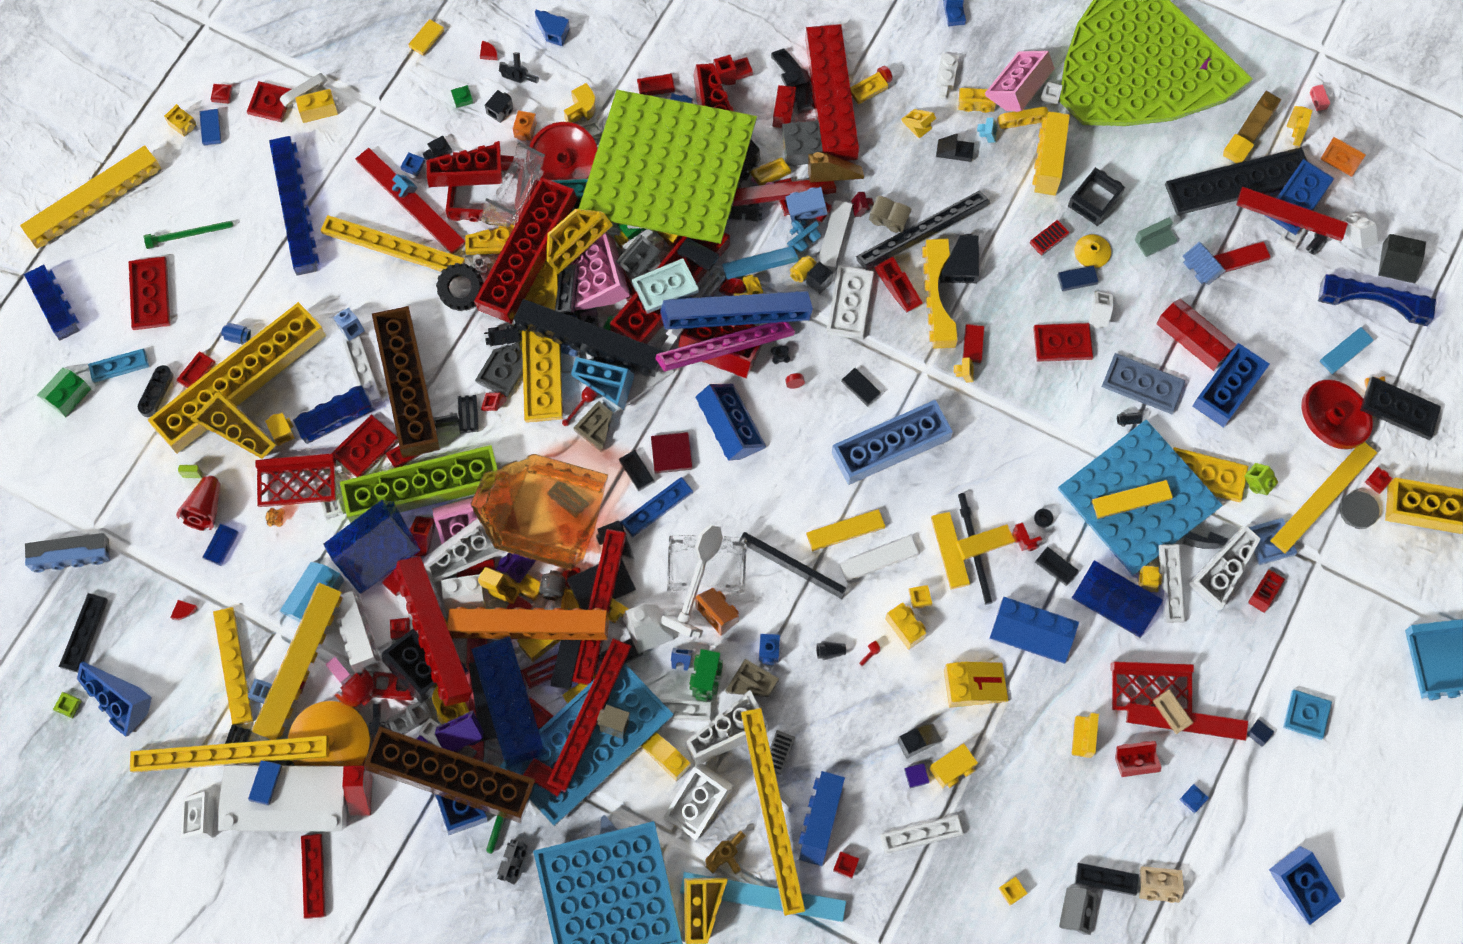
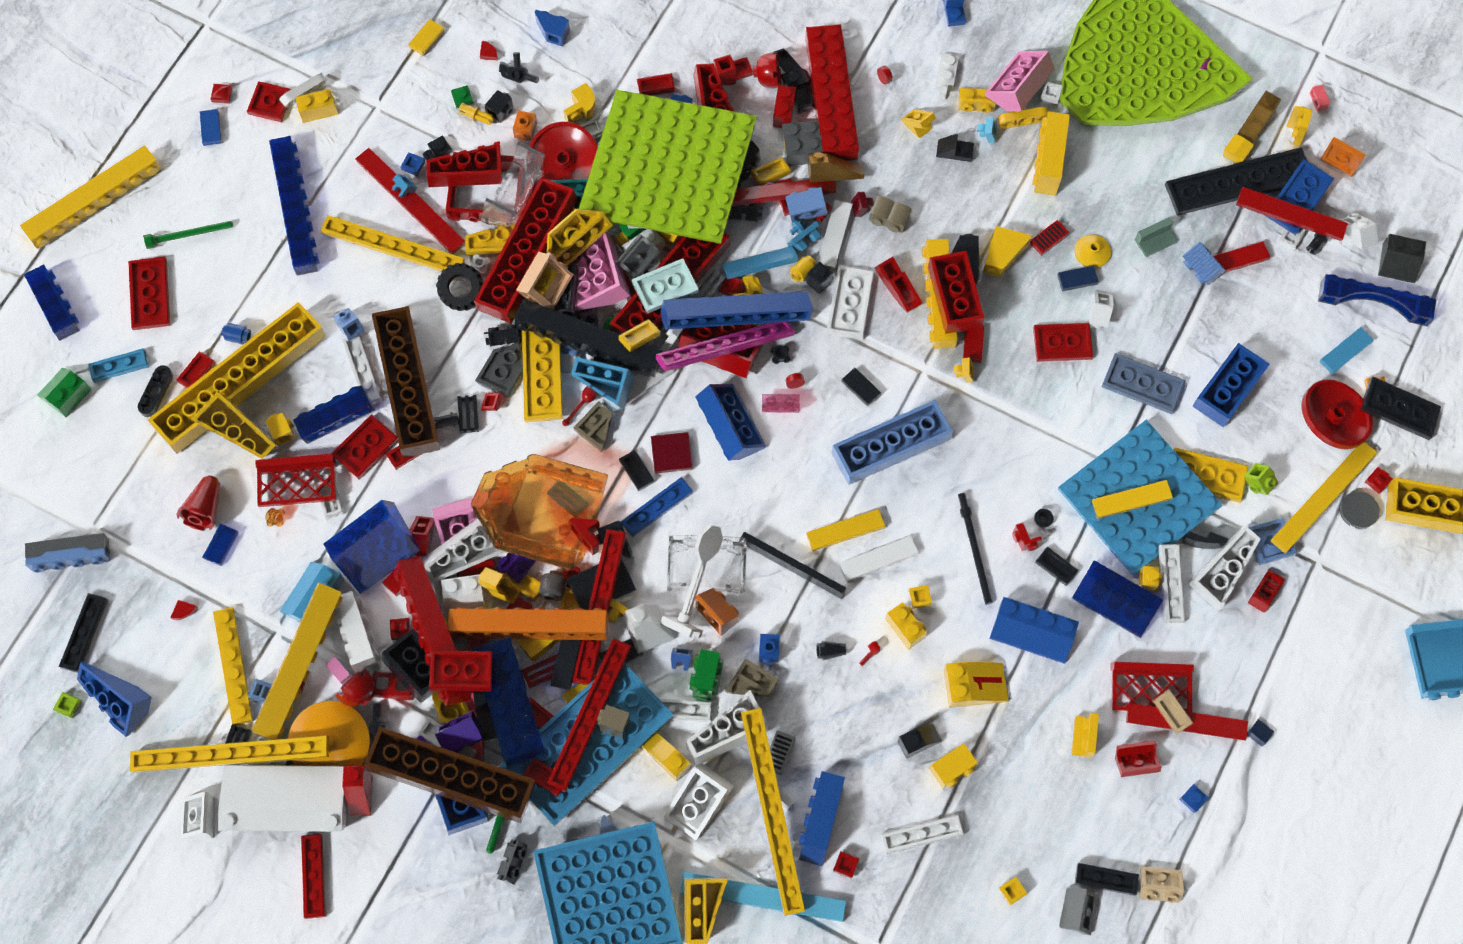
yellow brick [164,104,197,137] -> none
lime tile [178,465,203,479] -> none
blue tile [248,760,282,805] -> none
lime brick [340,445,502,525] -> none
light grey slope [386,701,433,735] -> none
black tile [678,237,719,272] -> none
pearl gold piece [705,831,746,874] -> none
yellow plate [850,72,888,105] -> none
black tile [856,190,990,271] -> none
dark purple tile [904,763,930,789] -> none
yellow tile [931,512,970,590] -> none
yellow tile [955,524,1015,560] -> none
black window [1068,167,1125,226] -> none
black pin [1116,412,1142,427] -> none
red slope [1156,298,1237,371] -> none
blue slope [1269,846,1341,925] -> none
dark azure tile [1283,689,1332,740] -> none
none -> red tile [429,651,492,692]
none -> yellow axle [459,103,494,125]
none -> light nougat window [517,252,574,310]
none -> red slope [569,517,600,556]
none -> yellow tile [618,319,661,352]
none -> red cylinder [753,52,781,89]
none -> clear pink hinge [762,394,800,413]
none -> red brick [928,251,984,334]
none -> yellow slope [983,226,1031,277]

